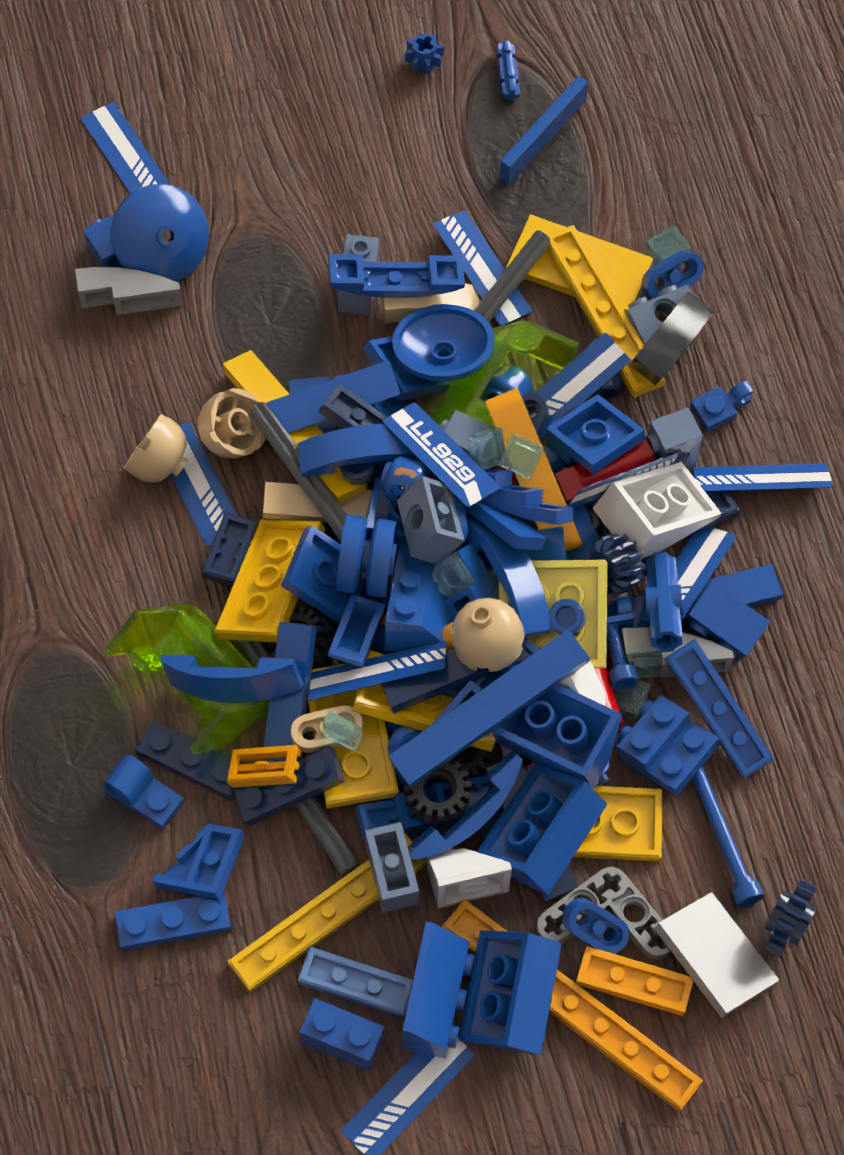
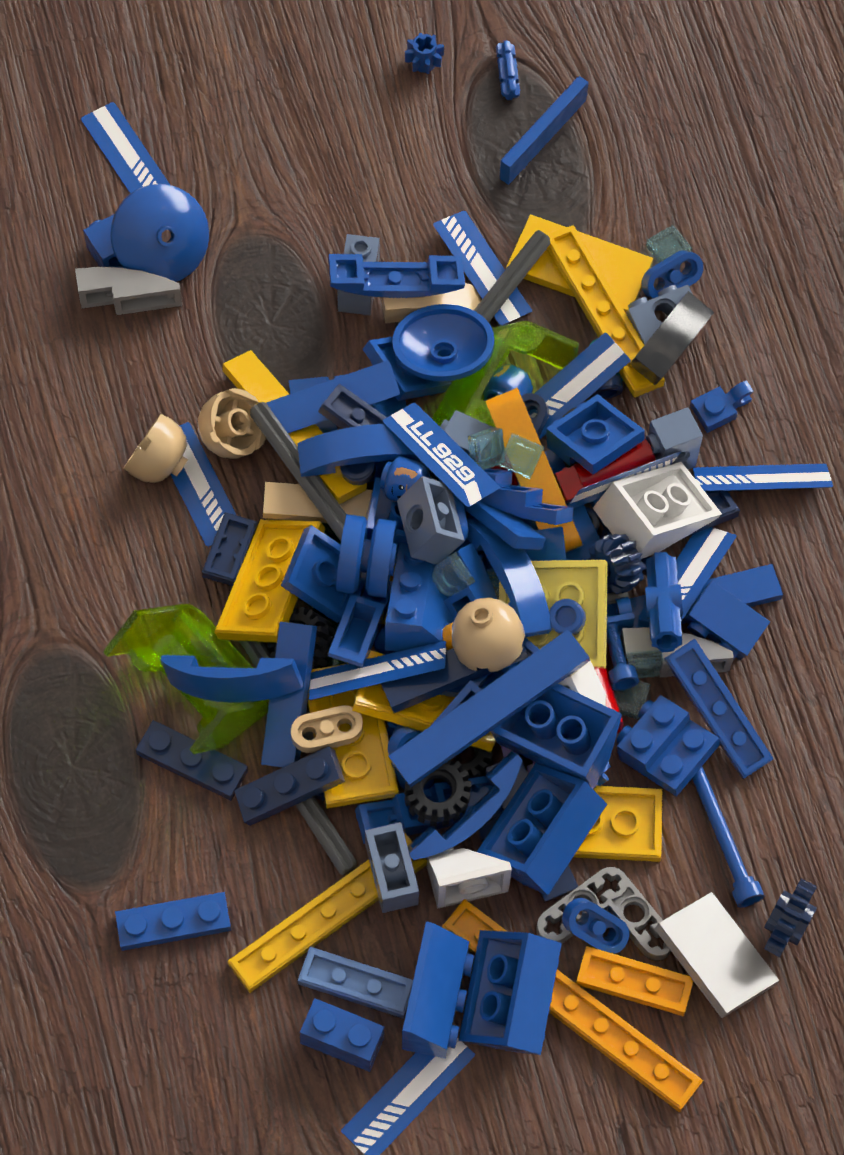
blue plate [103,754,184,830] -> none
blue wing [152,824,245,900] -> none
light orange tile [227,745,302,788] -> none
clear light blue tile [323,711,362,751] -> none

